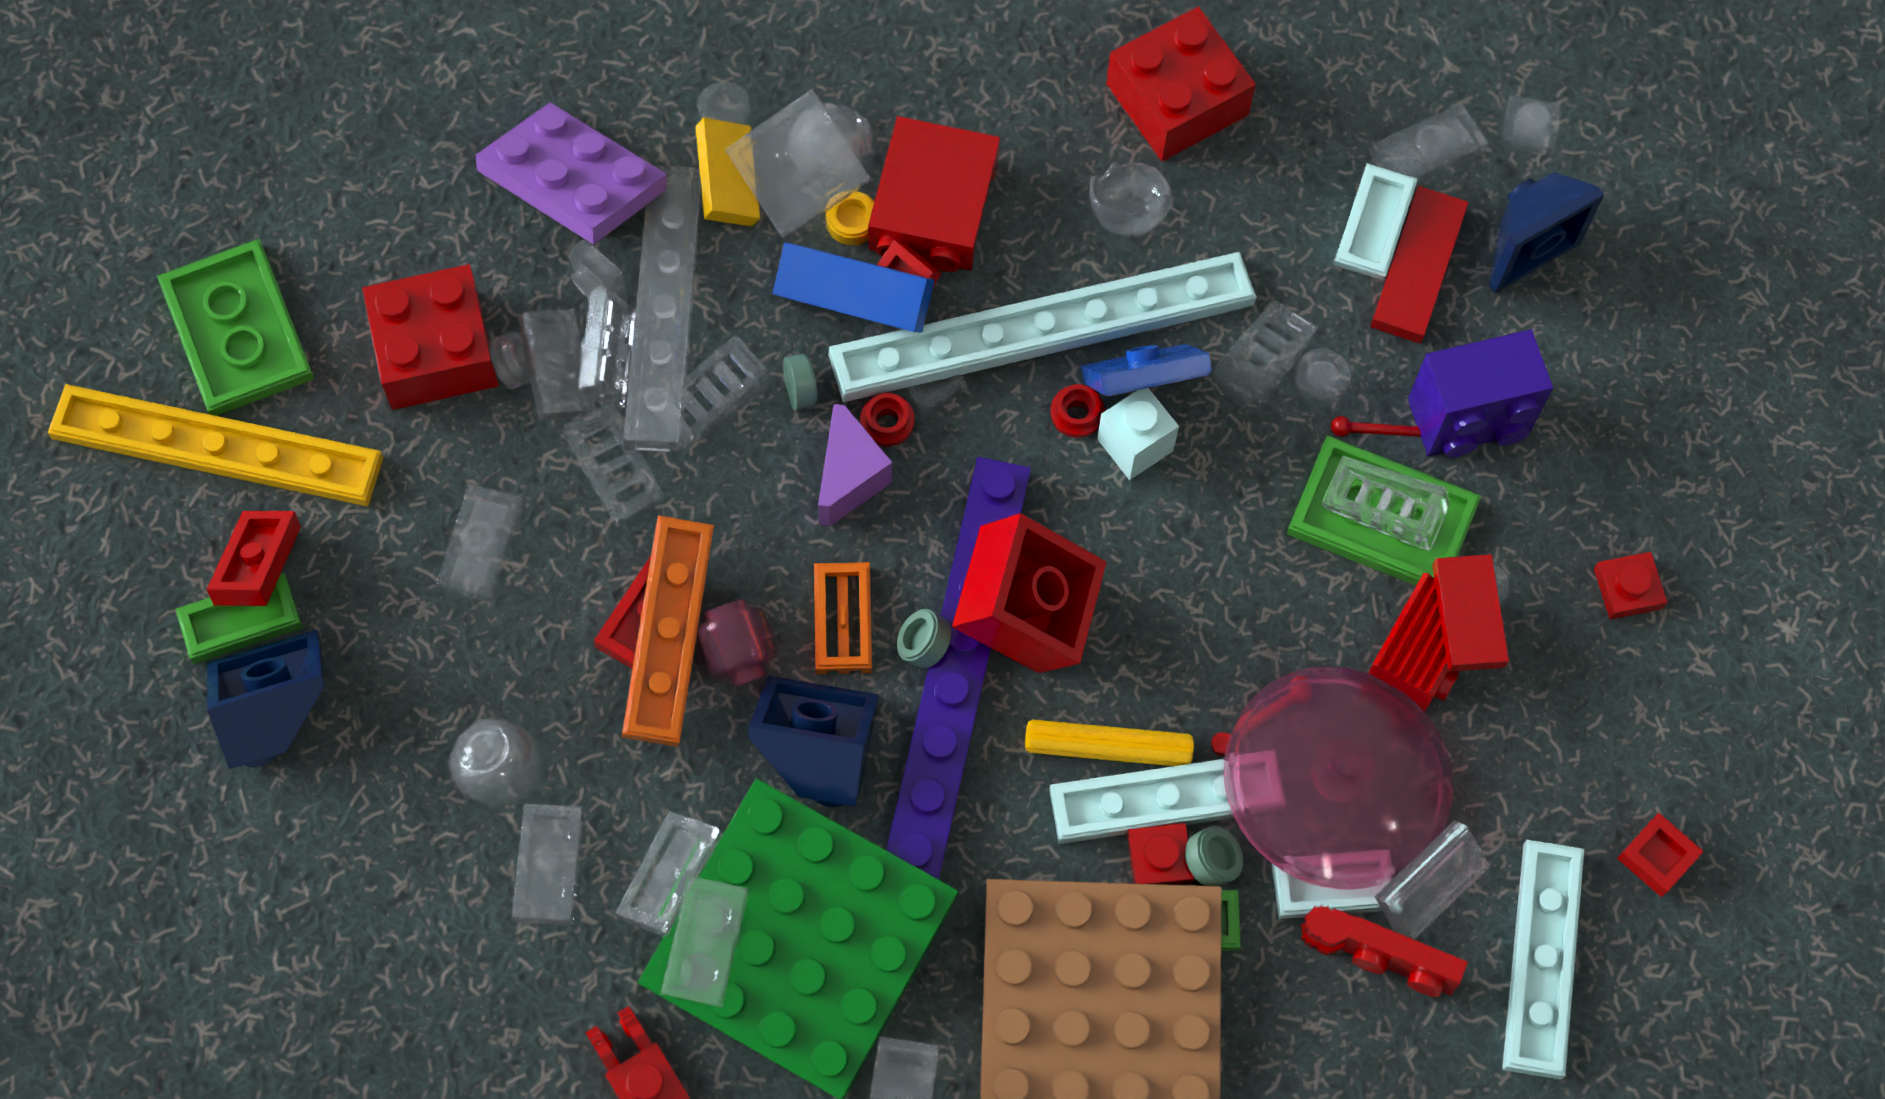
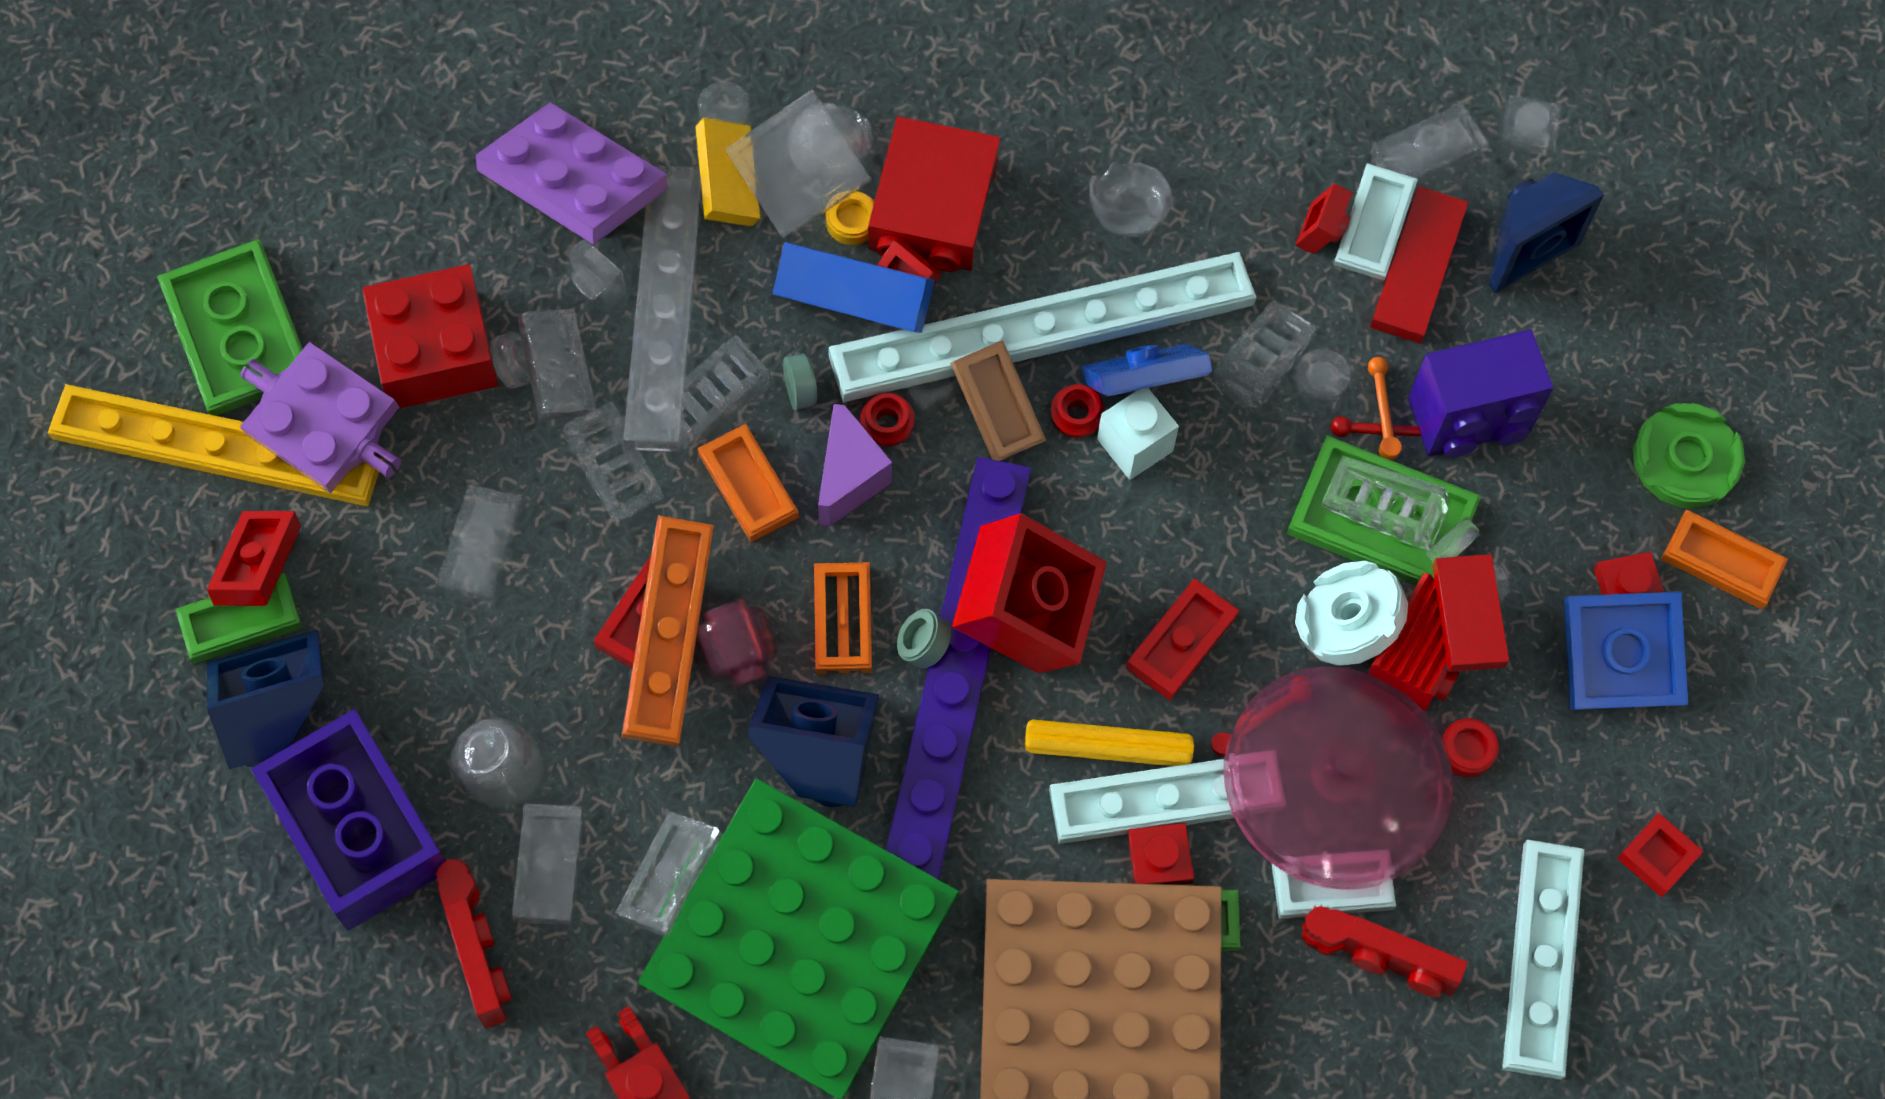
clear plate [578,287,636,409] -> none
clear plate [661,876,749,1008] -> none
red brick [1106,6,1256,161] -> none
sand green tile [1185,826,1243,887] -> none
clear tile [1374,820,1490,940] -> none
none -> medium lavender plate [240,342,401,493]
none -> dark purple brick [251,709,445,931]
none -> red hinge [435,858,512,1029]
none -> orange tile [697,424,799,543]
none -> medium nougat tile [950,340,1046,461]
none -> red plate [1126,578,1239,701]
none -> red plate [1295,183,1353,254]
none -> light aqua plate [1295,561,1408,666]
none -> orange hinge [1367,356,1402,460]
none -> clear tile [1426,516,1480,563]
none -> red tile [1439,718,1499,777]
none -> blue plate [1564,592,1688,710]
none -> bright green tile [1633,403,1745,508]
none -> orange tile [1661,509,1788,610]

